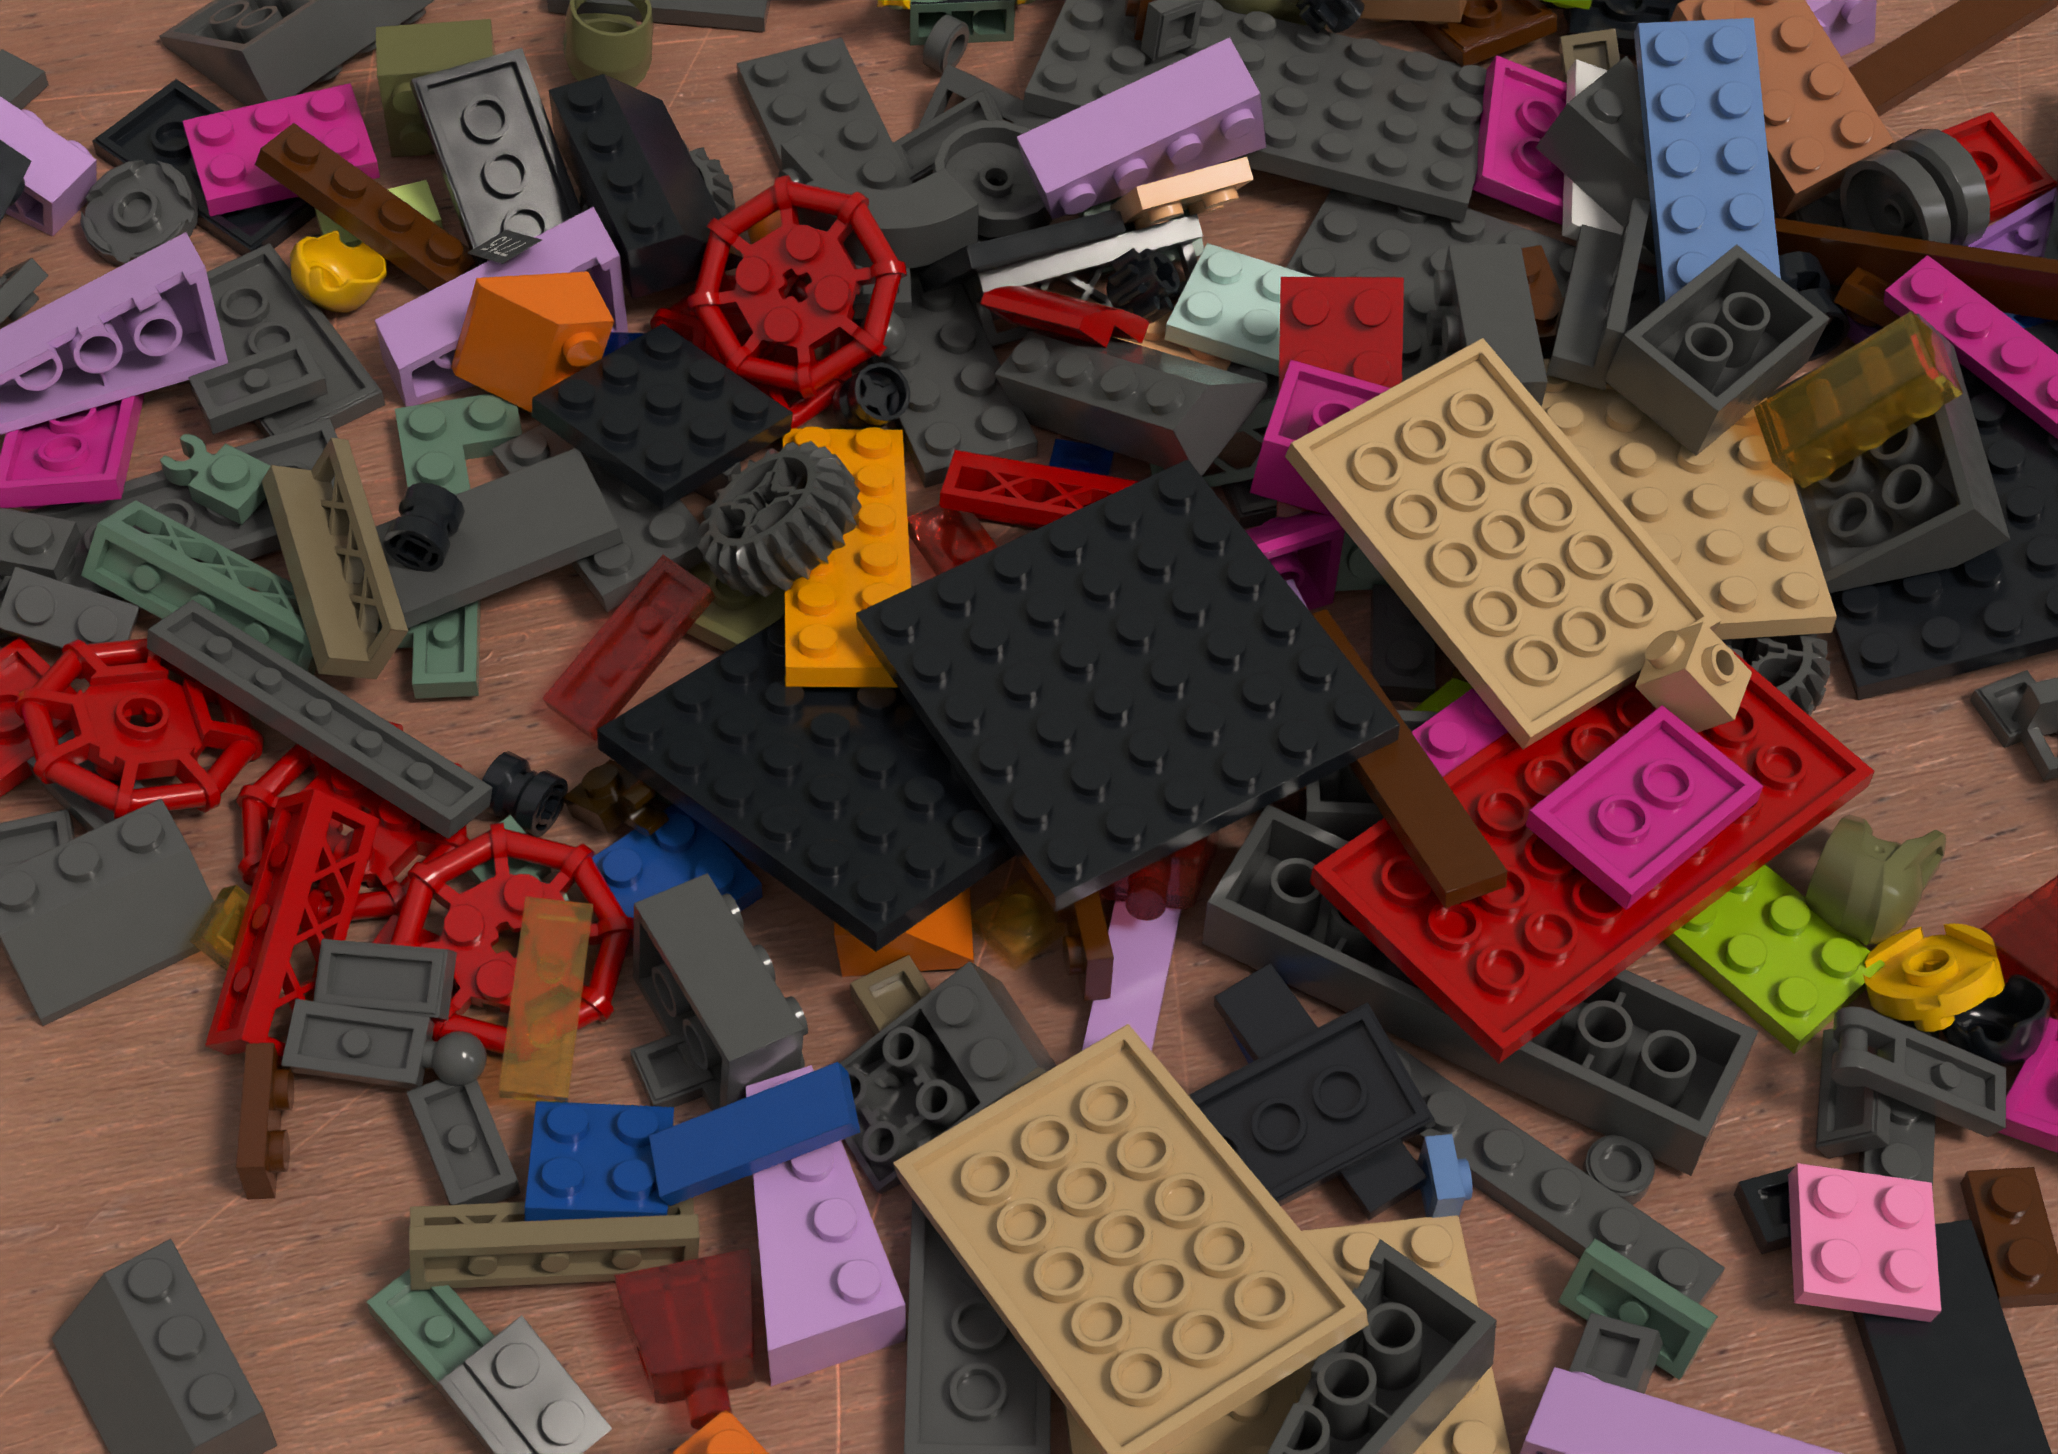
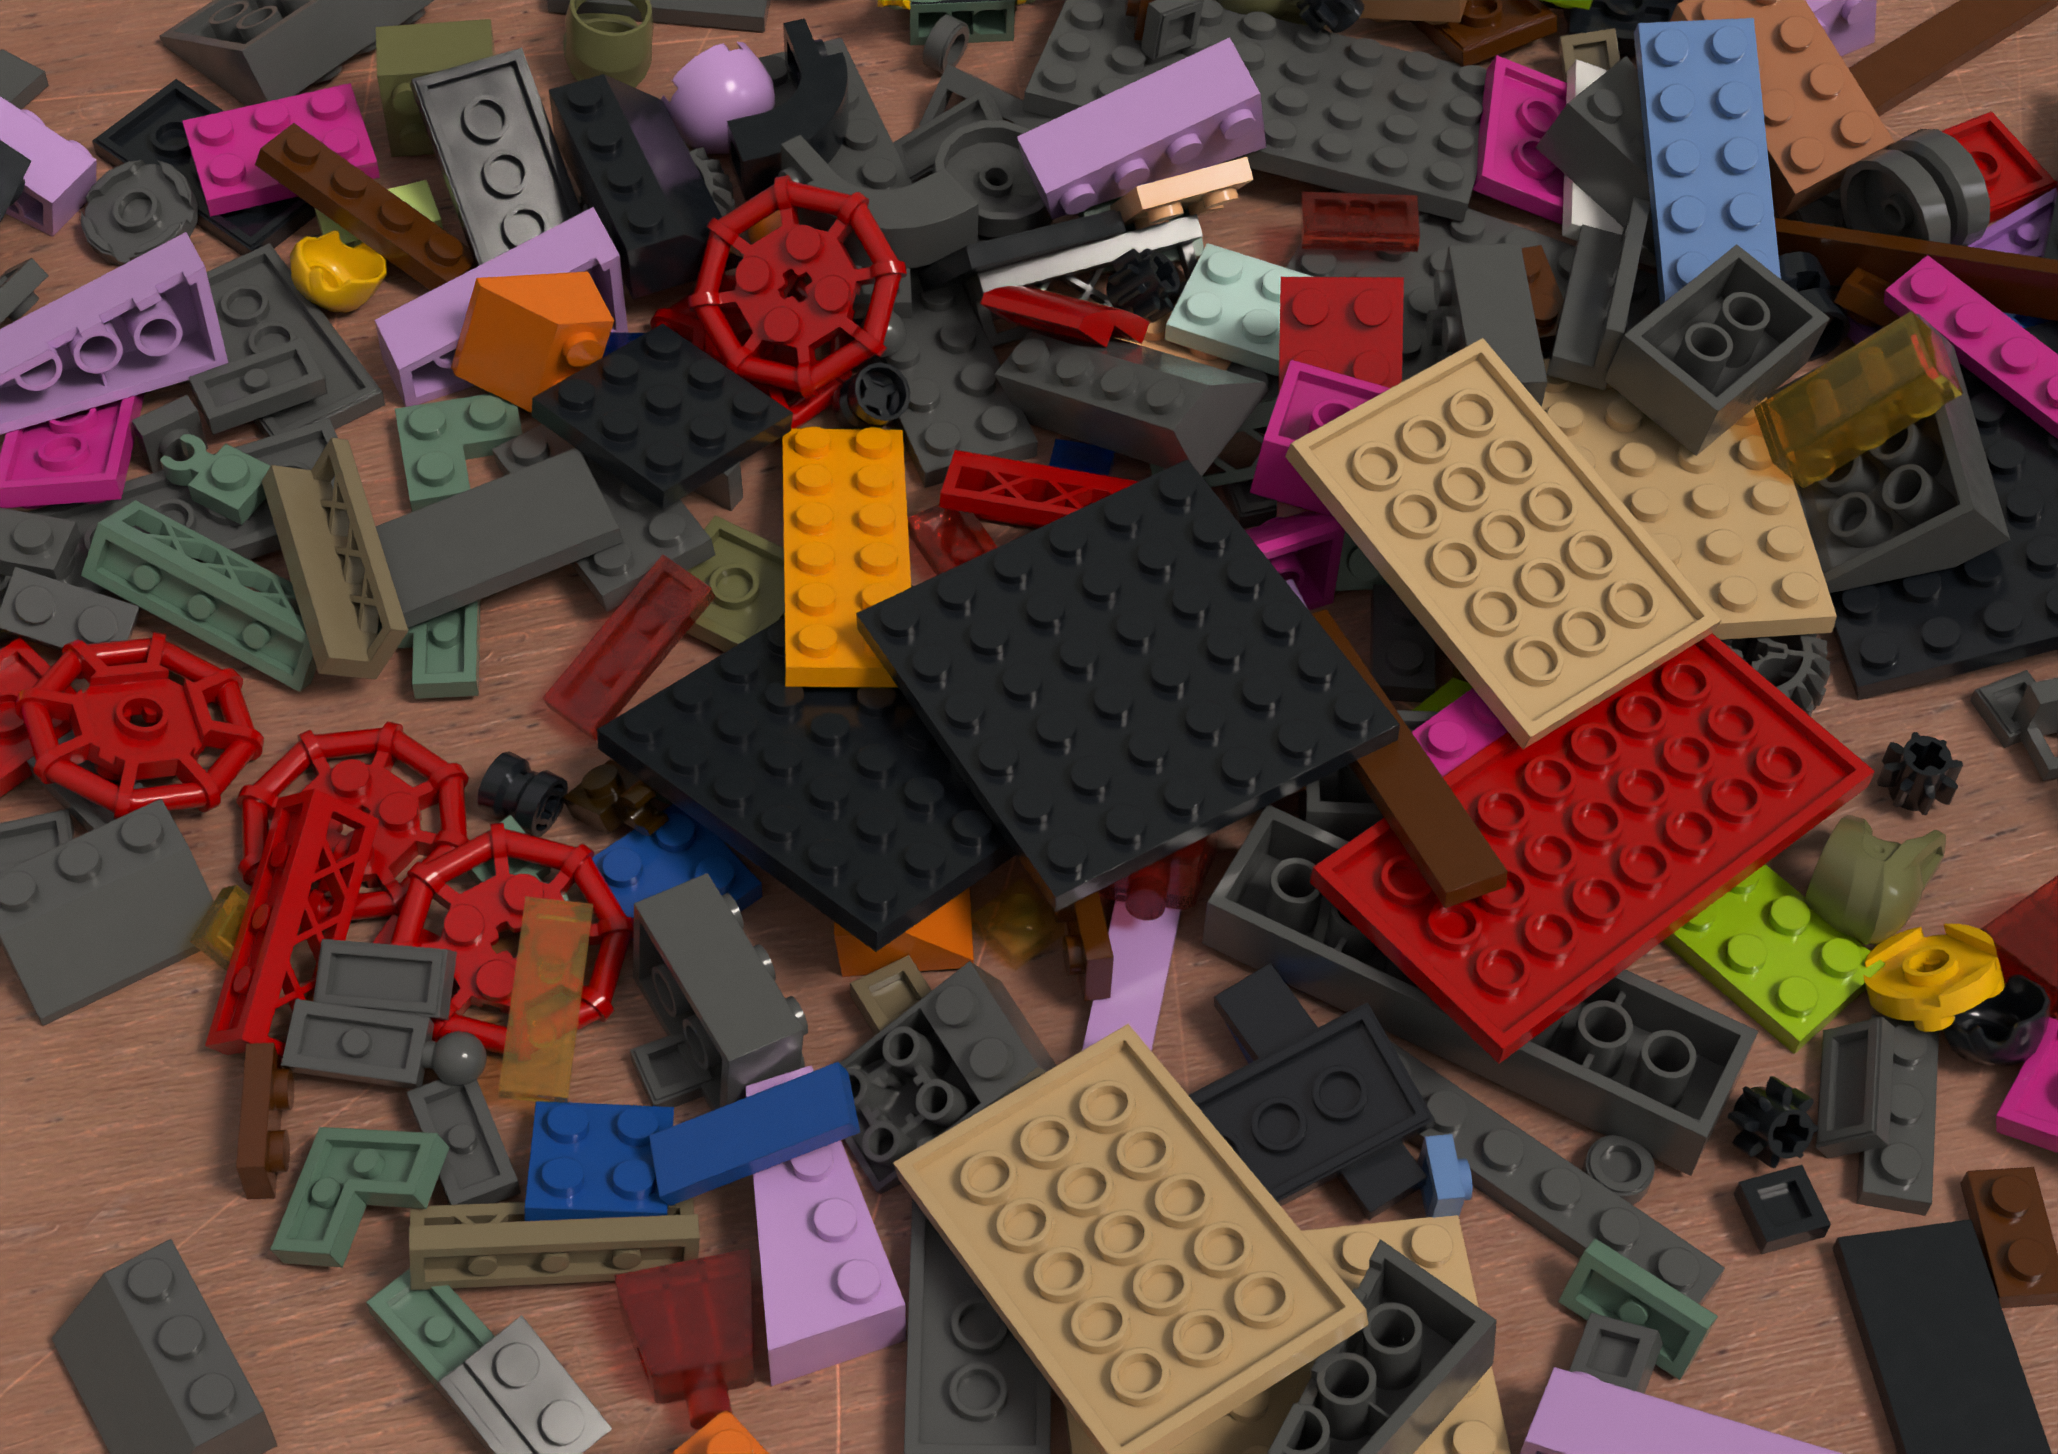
dark grey plate [147,600,493,839] -> none
black wheel [383,482,465,572] -> none
dark grey sticker [467,230,542,264] -> none
dark grey gear [697,441,862,597] -> none
dark pink plate [1525,705,1763,910] -> none
tan brick [1635,621,1752,733] -> none
bright pink plate [1788,1163,1941,1322] -> none
dark grey plate [1831,1006,2006,1137] -> none
none -> dark grey plate [131,395,208,473]
none -> sand green plate [270,1127,450,1268]
none -> lavender cylinder [661,42,775,155]
none -> black arch [727,18,849,201]
none -> clear red plate [1300,192,1420,252]
none -> black gear [1727,1076,1819,1168]
none -> black gear [1877,732,1963,815]

